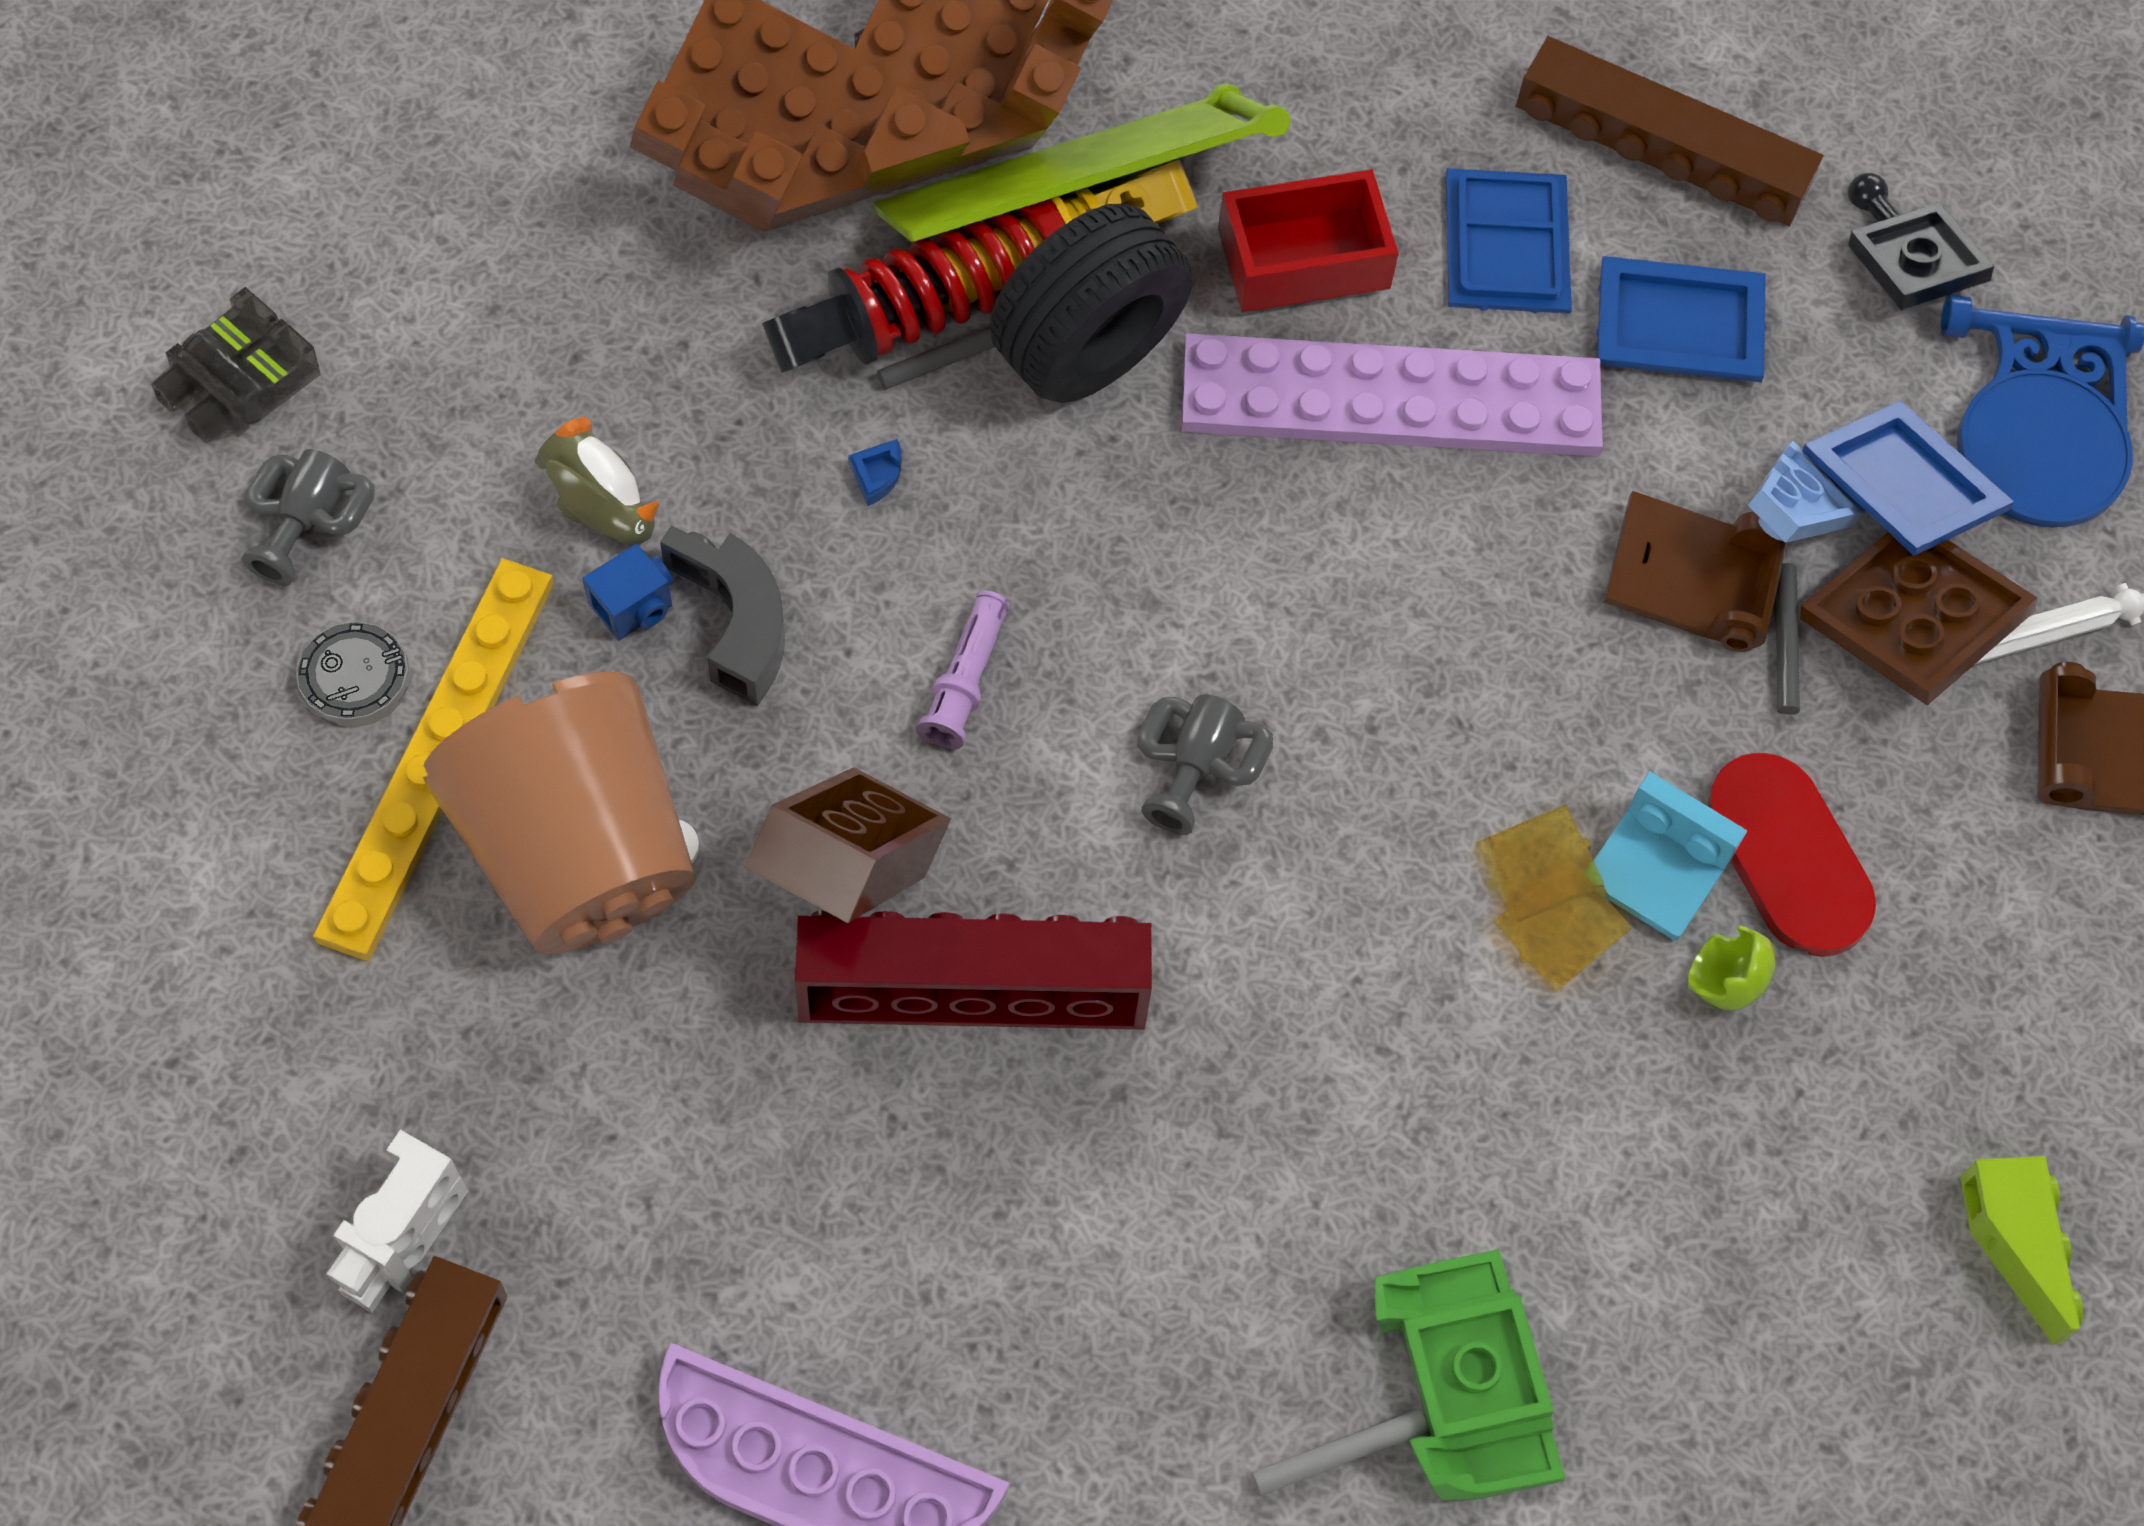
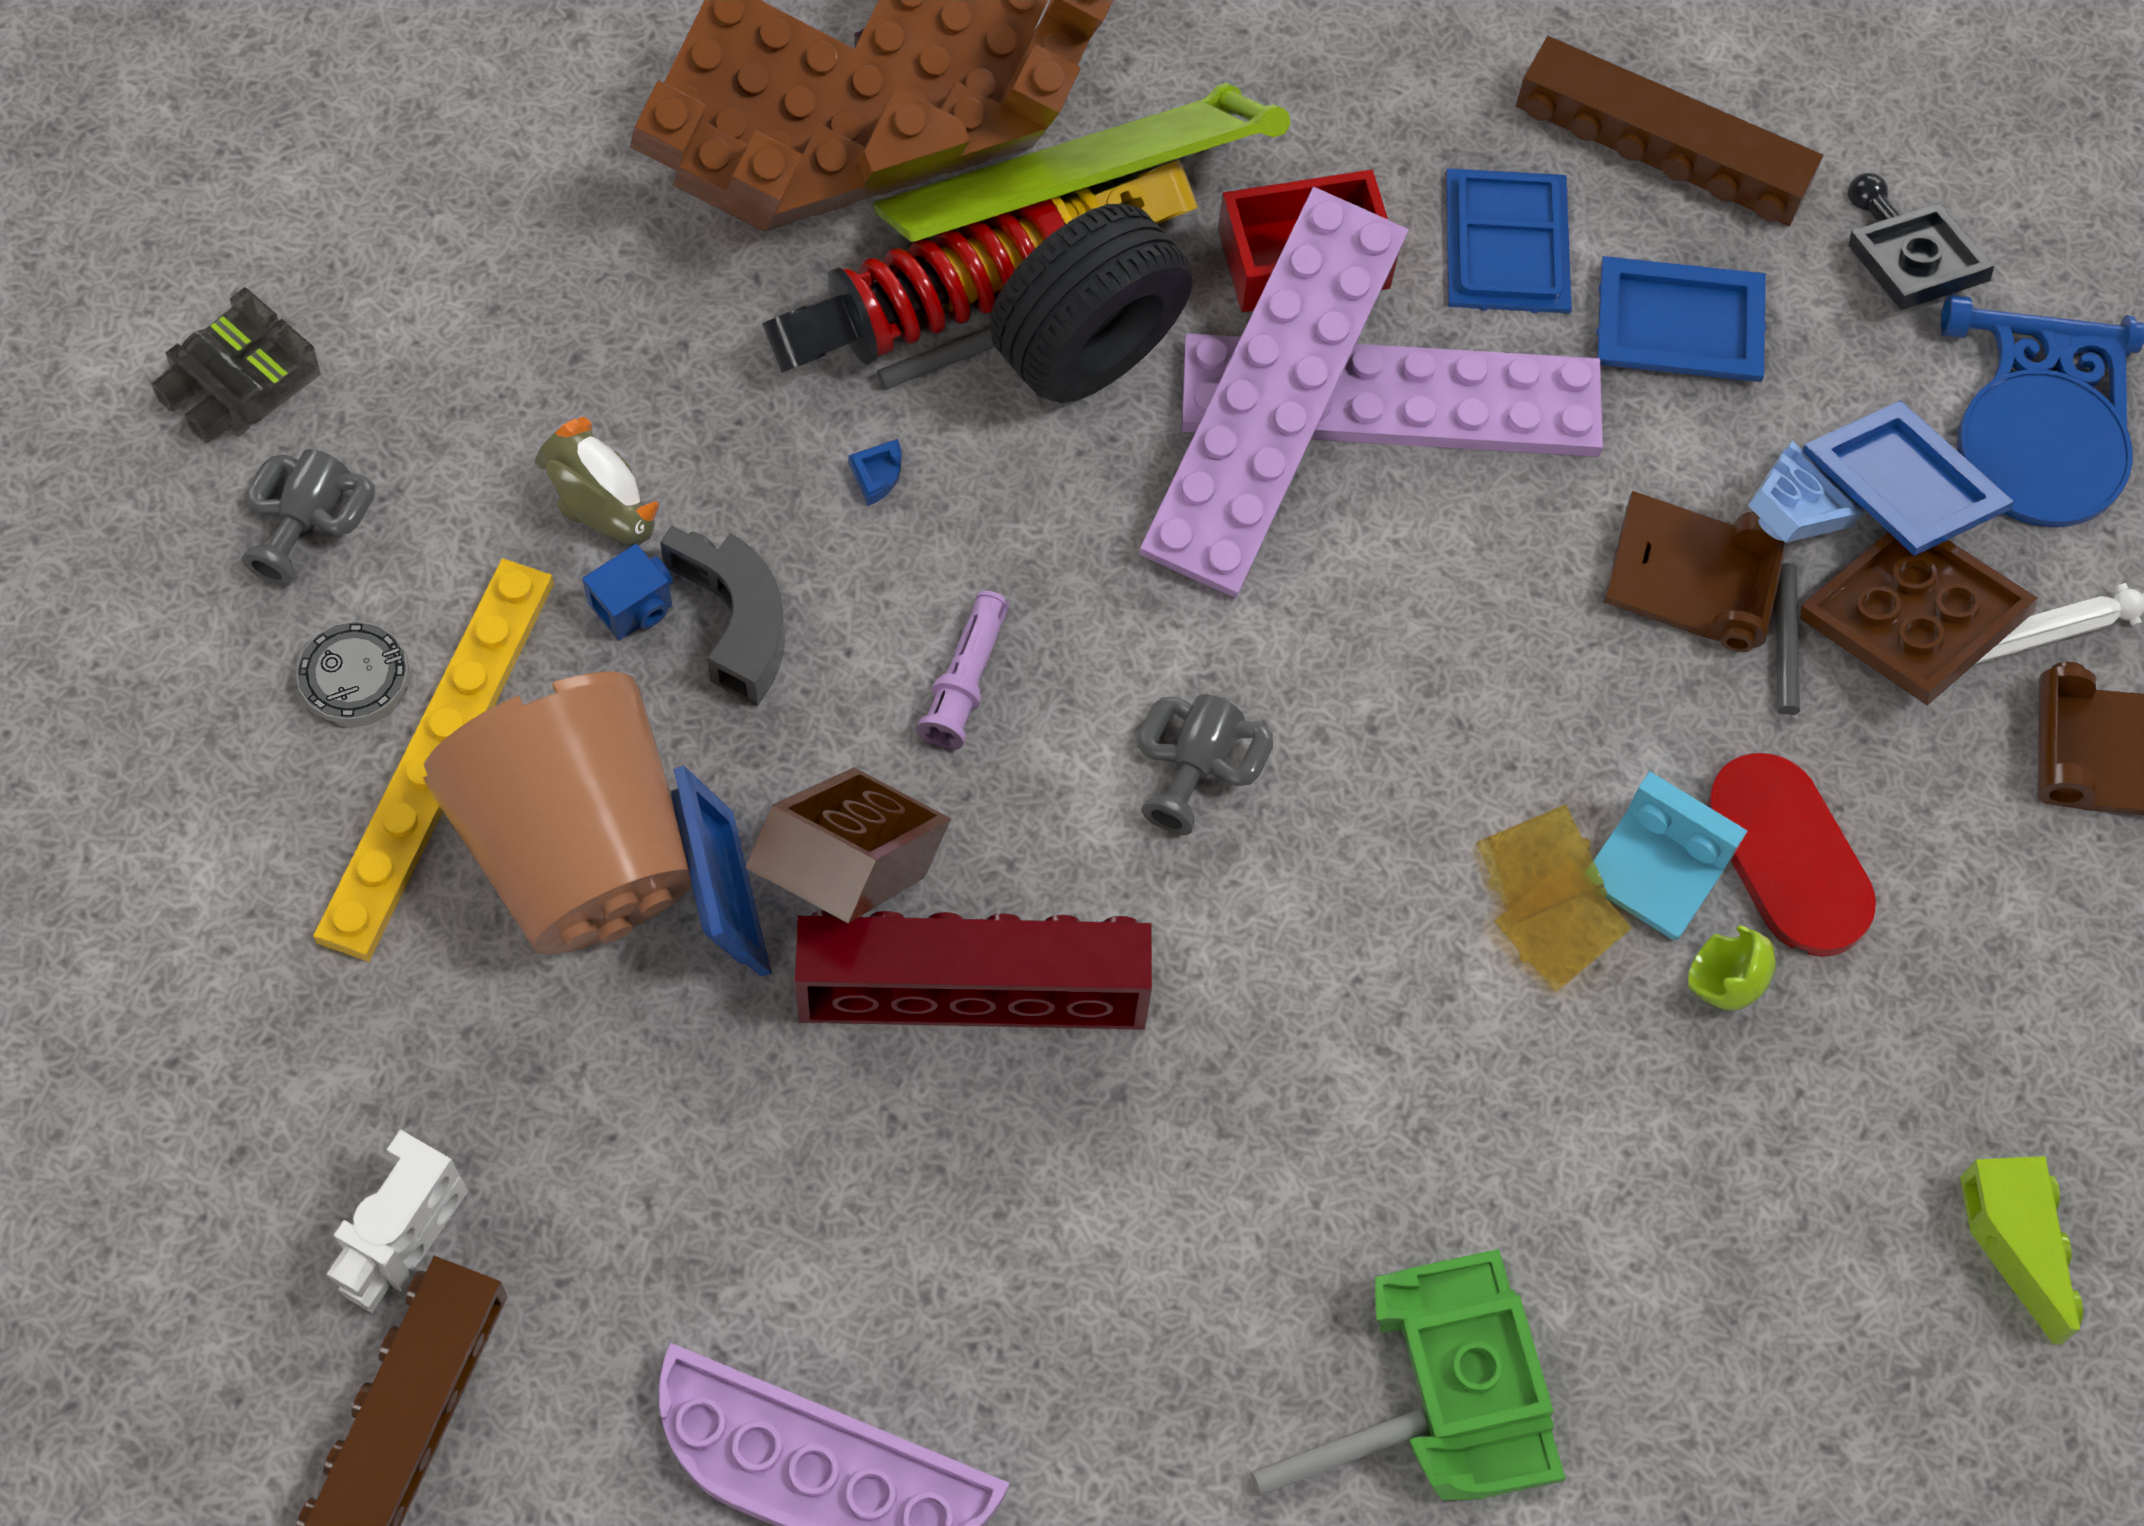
none -> blue piece [671,765,772,976]
none -> lavender plate [1139,187,1409,598]

